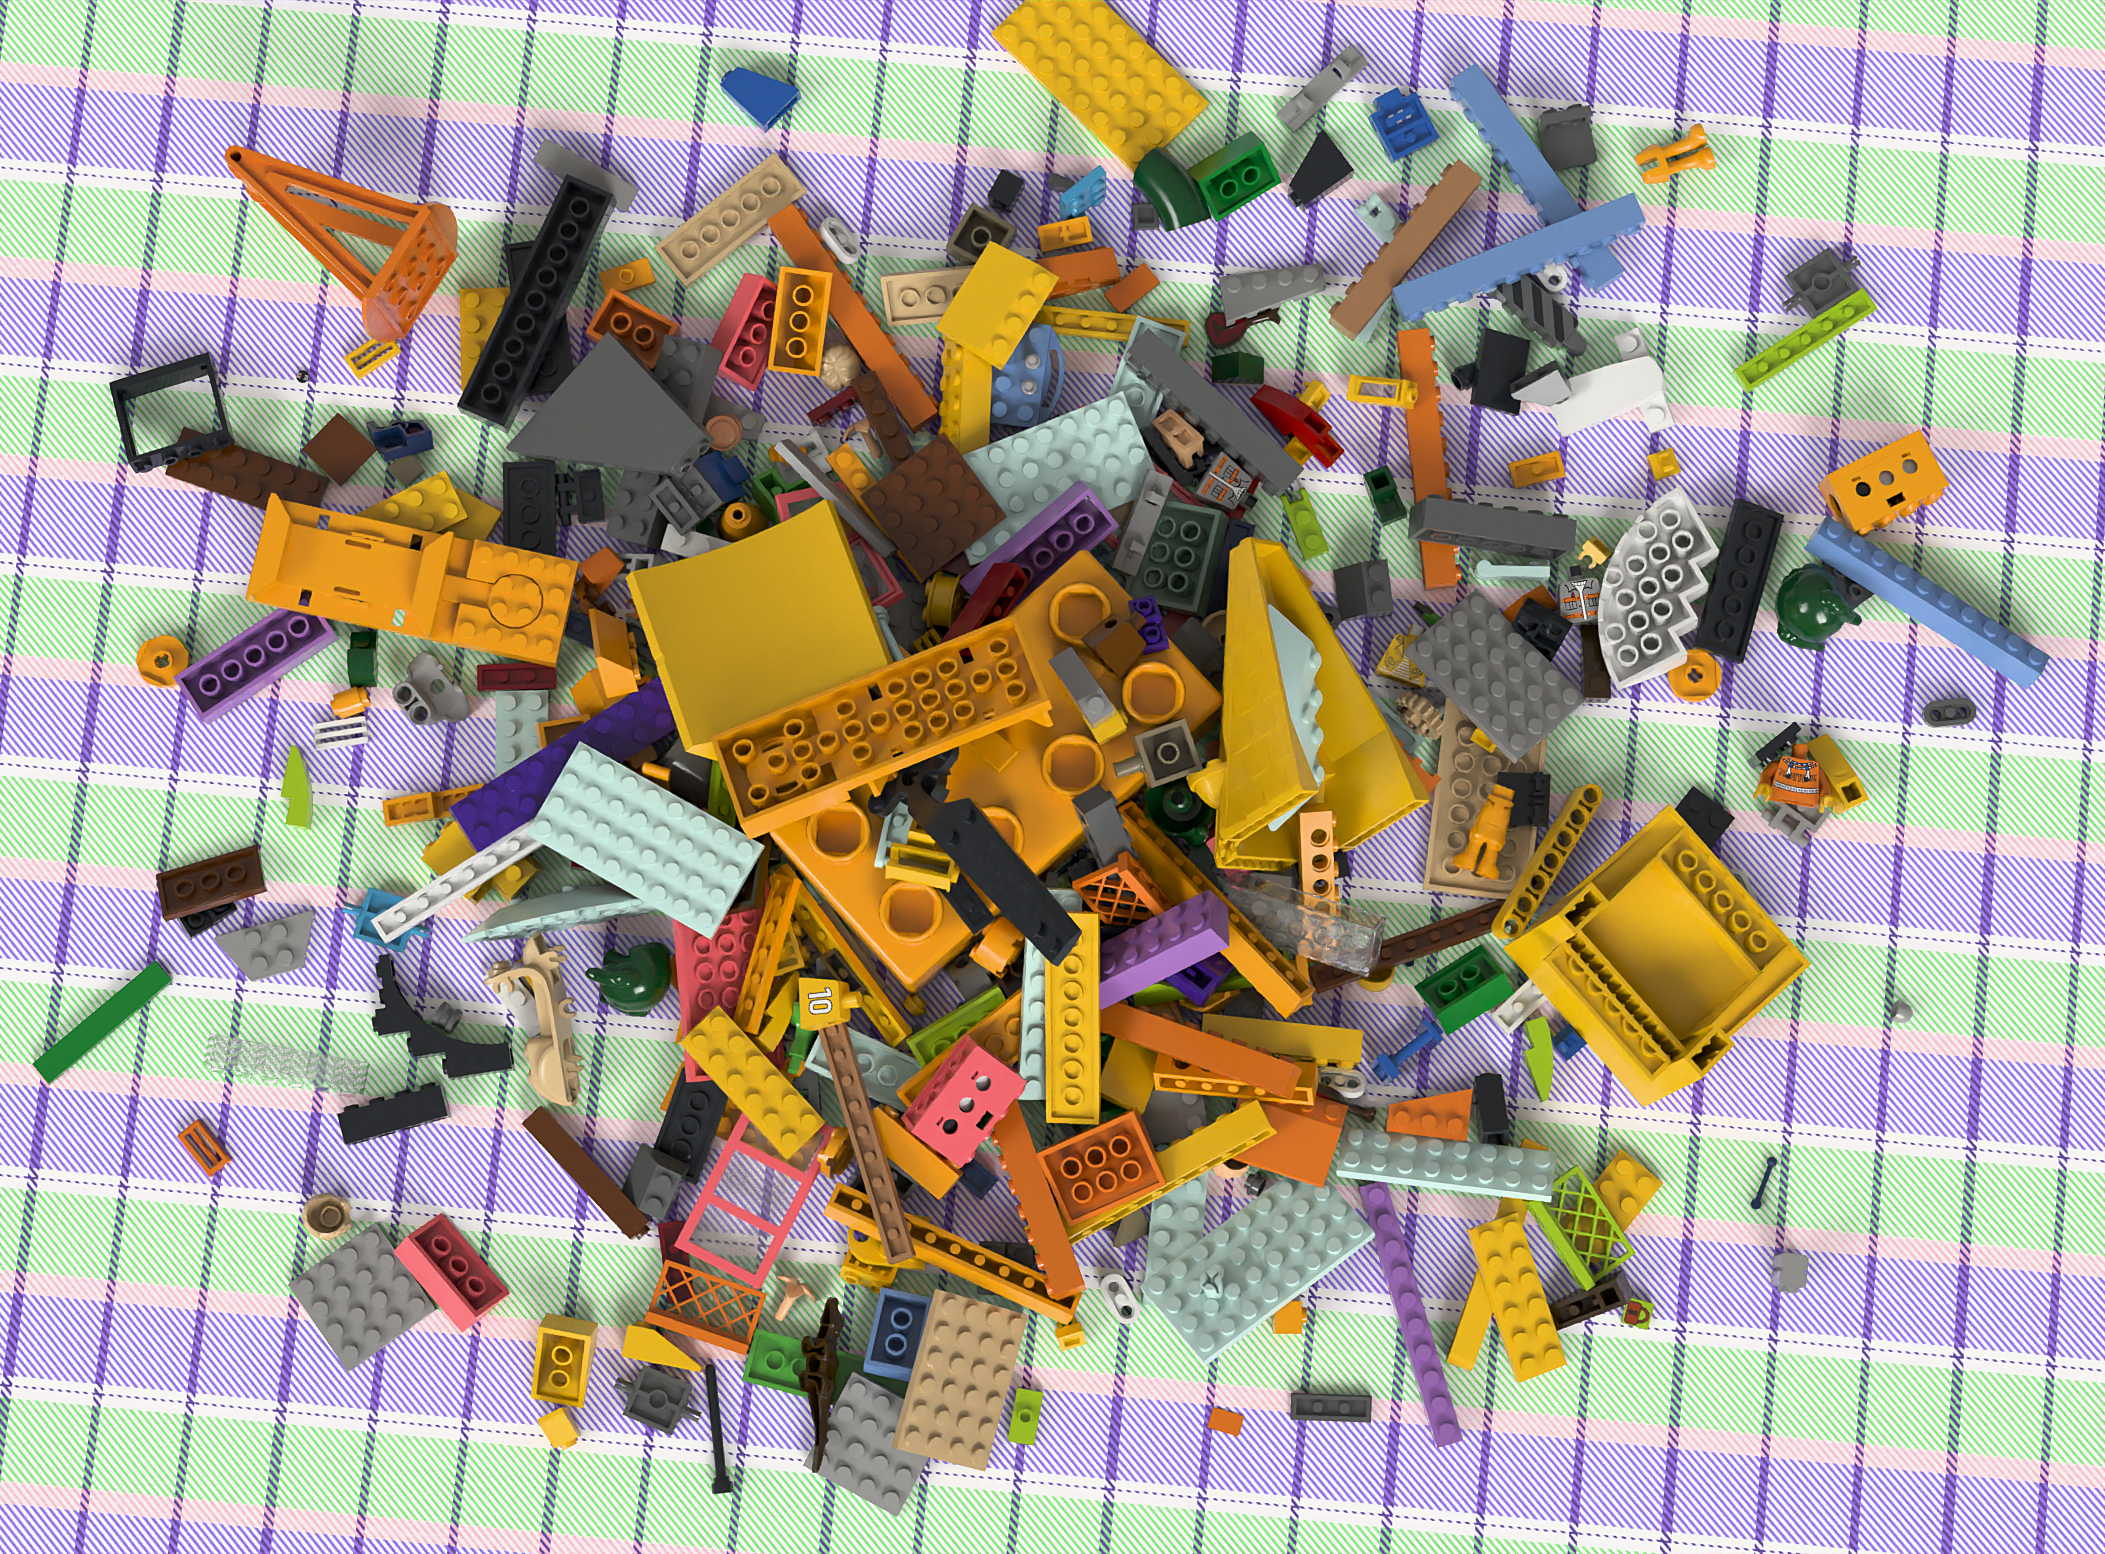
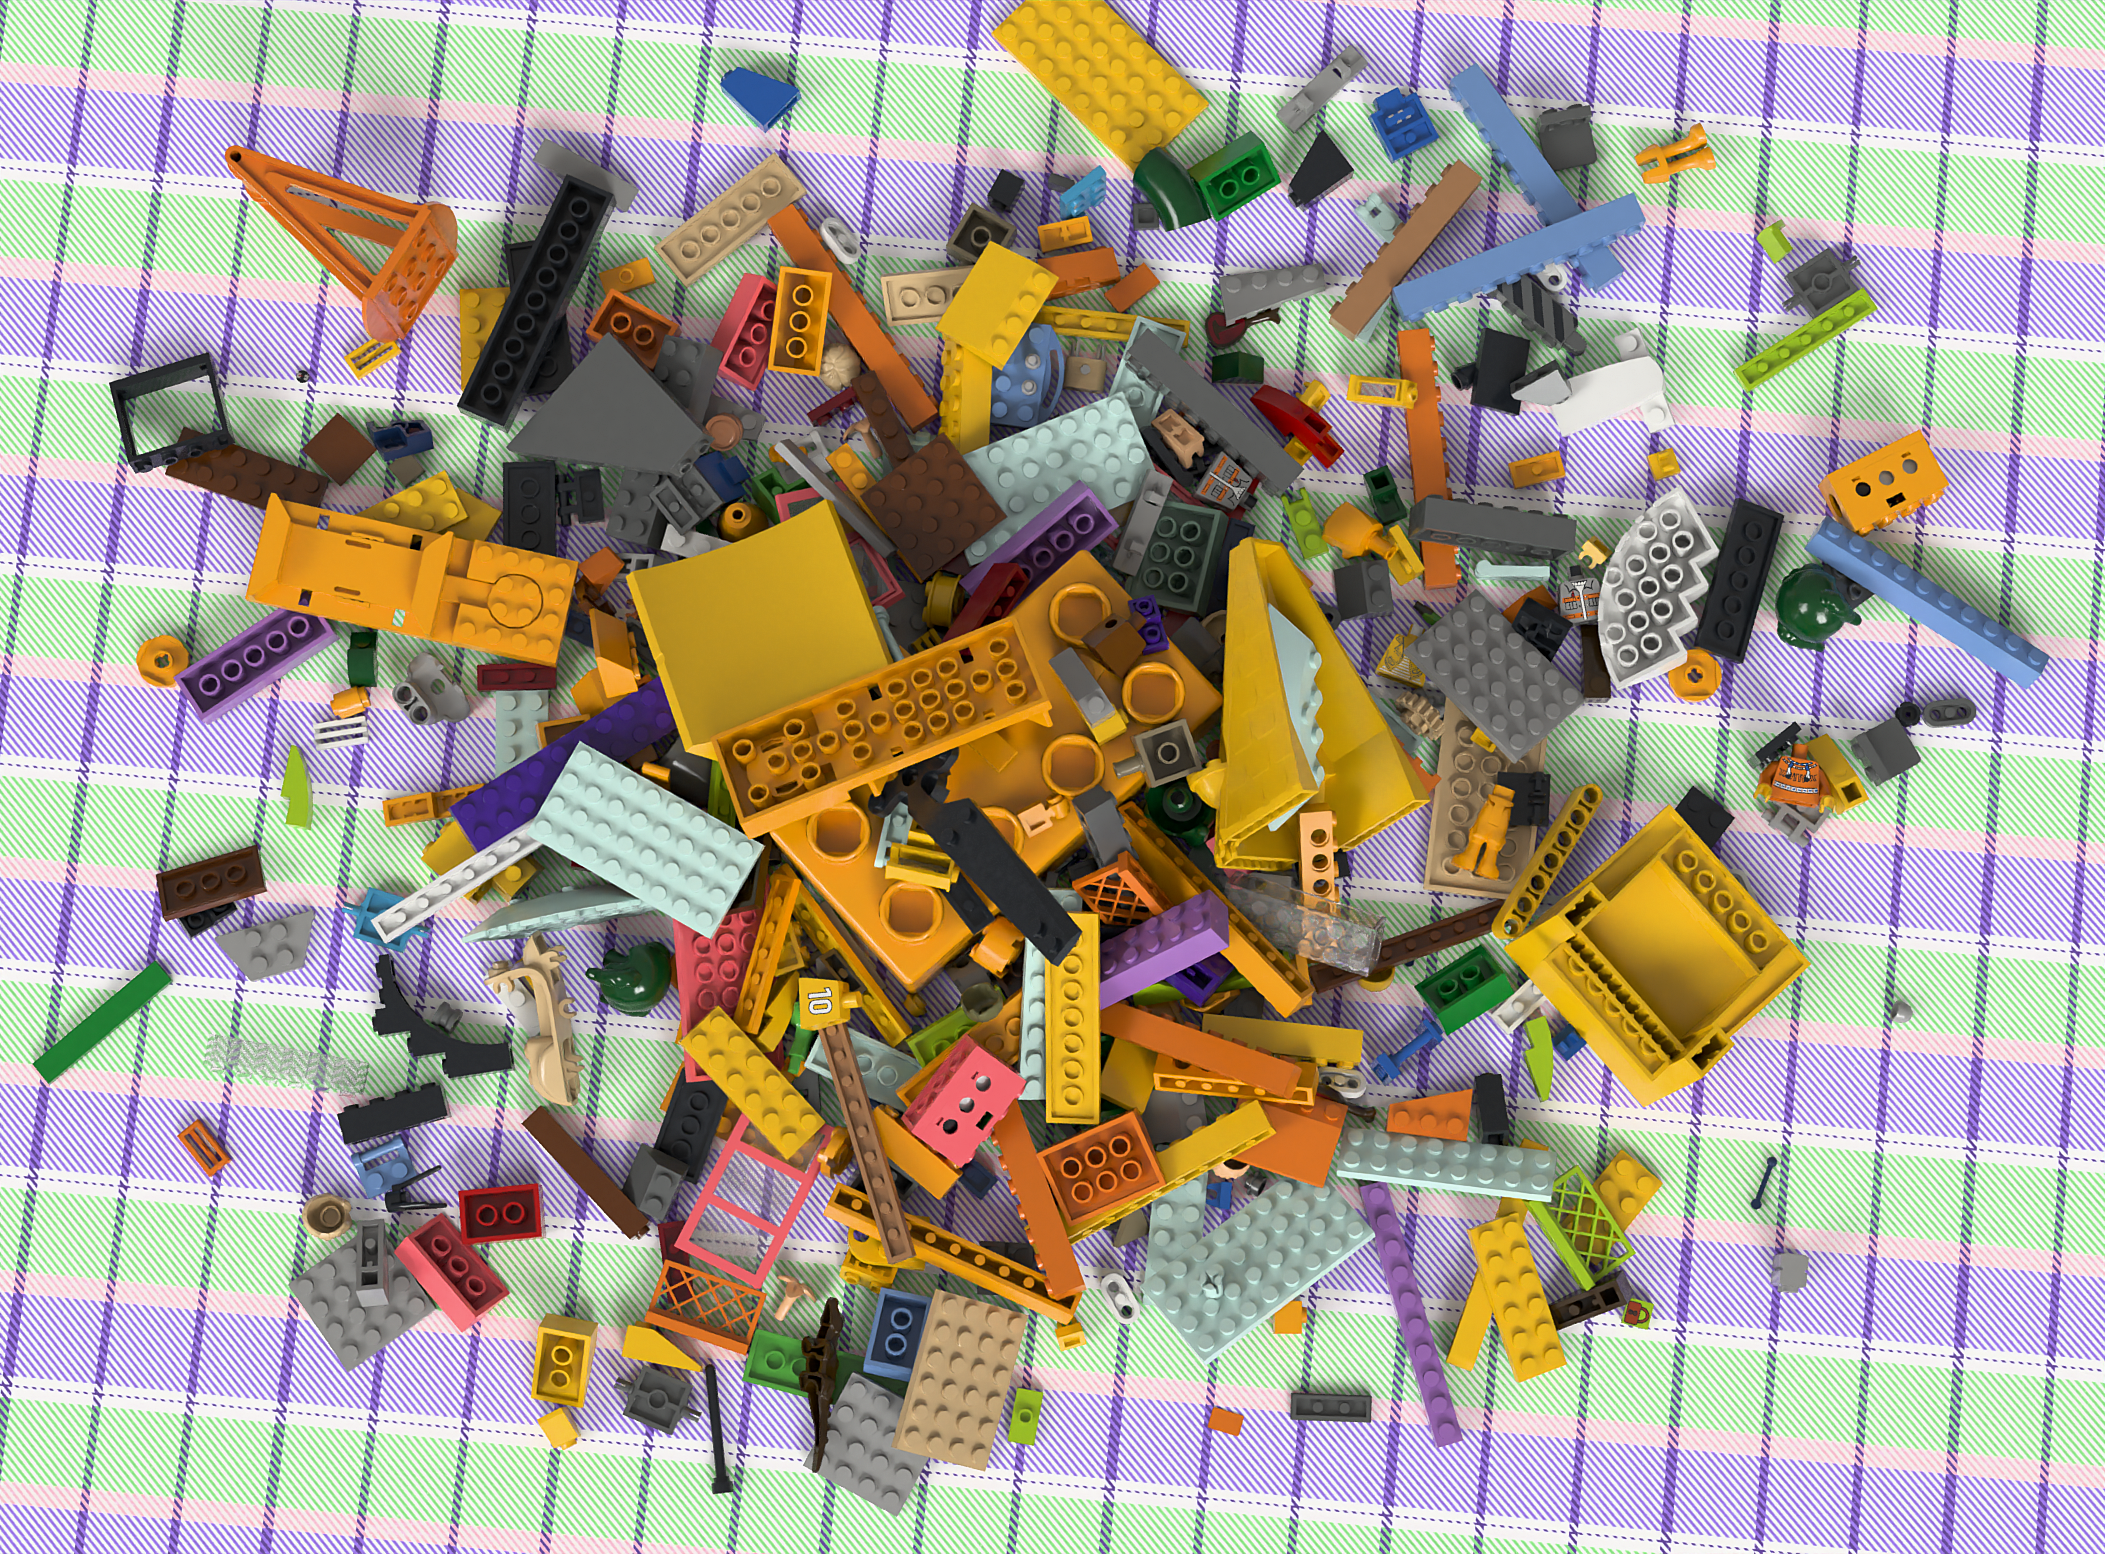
none -> medium blue plate [351,1134,418,1199]
none -> light grey slope [356,1219,389,1307]
none -> black plant [384,1165,447,1213]
none -> red brick [458,1183,546,1246]
none -> olive hair [960,982,1003,1023]
none -> light orange plate [1016,793,1070,838]
none -> tan piece [1063,340,1107,394]
none -> blue tile [1206,1182,1232,1210]
none -> light orange piece [1321,501,1397,560]
none -> yellow bracket [1381,524,1425,586]
none -> lime tile [1756,219,1793,264]
none -> dark grey bracket [1850,717,1921,787]
none -> black plate [1895,702,1921,727]

